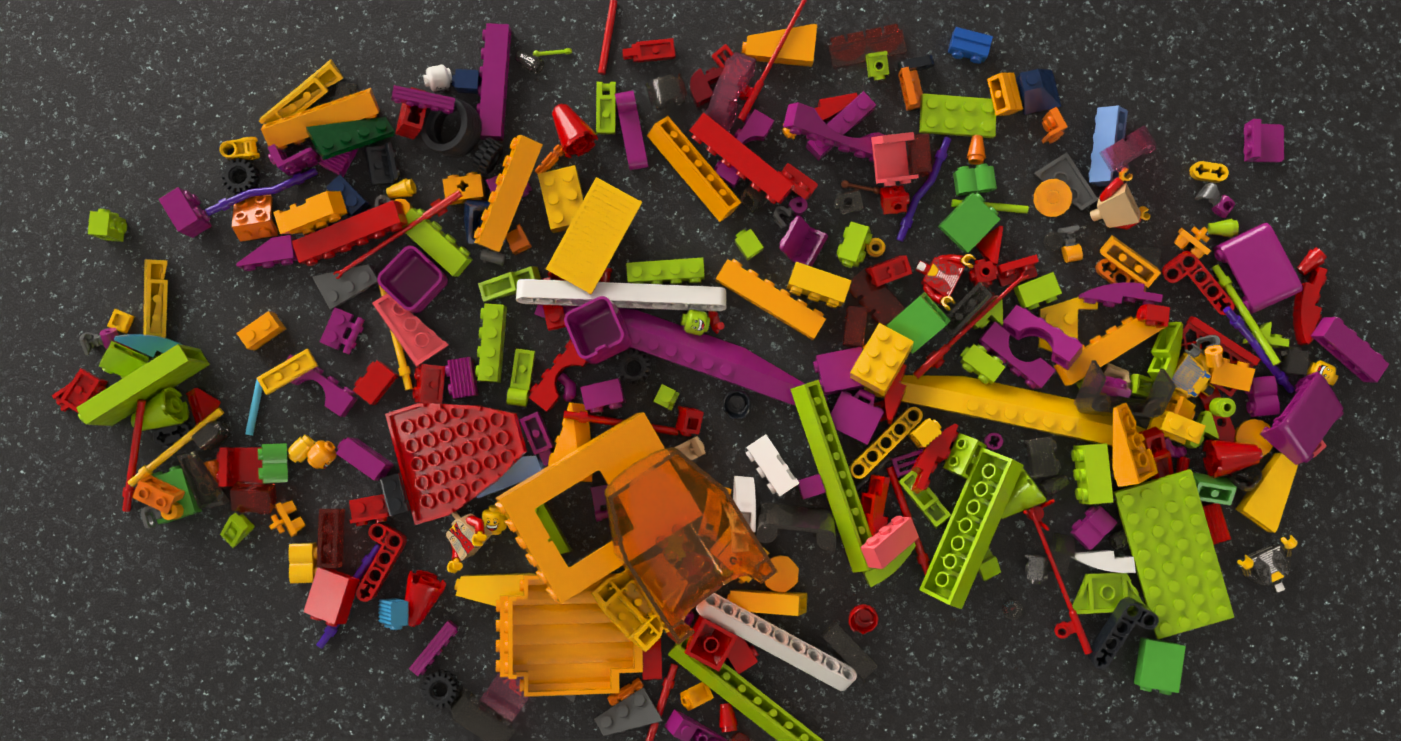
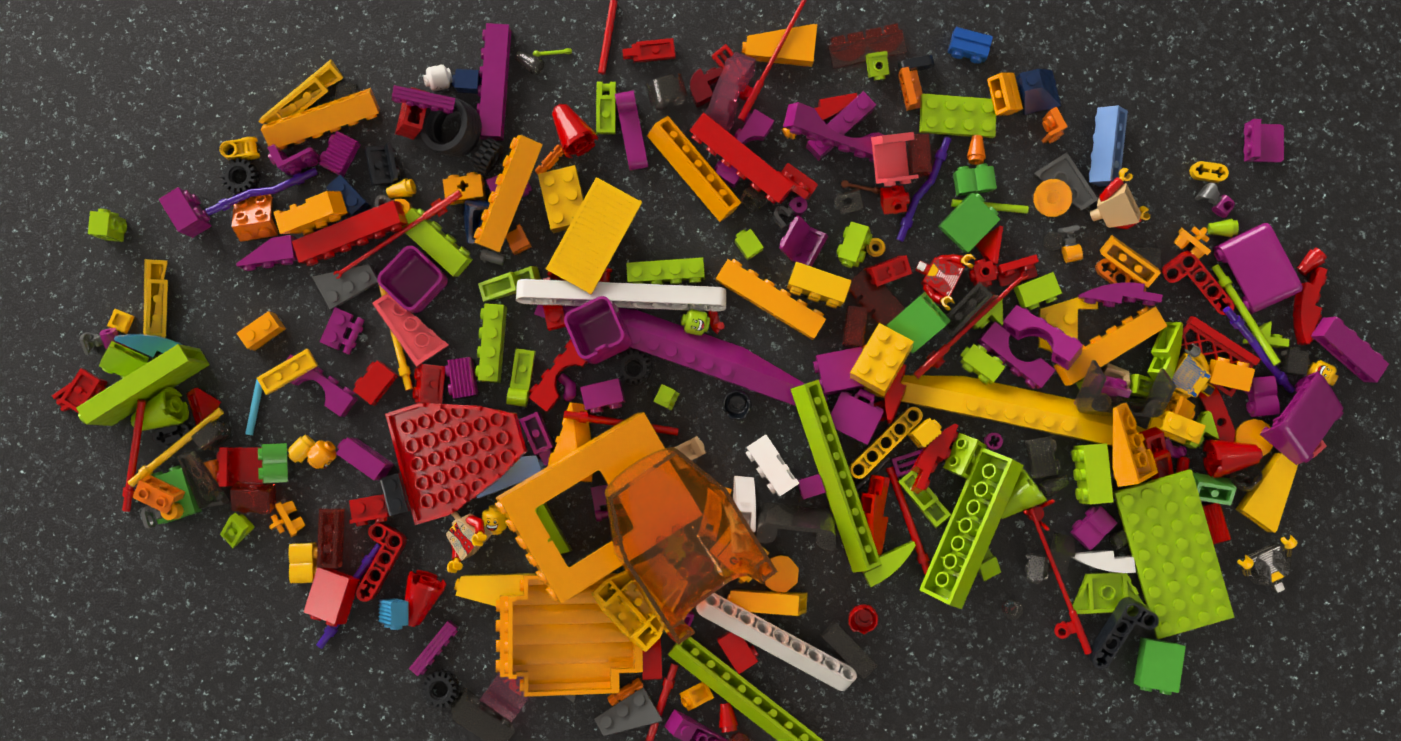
dark green wing [306,117,394,160] -> none
red brick [675,406,704,436] -> none
red slope [684,615,738,672] -> none
coral brick [860,516,919,569] -> none
clear pink brick [1099,125,1157,173] -> none
red brick [1136,304,1170,329] -> none
light orange leg [1196,335,1224,368] -> none
lime brick [1209,397,1236,417] -> none

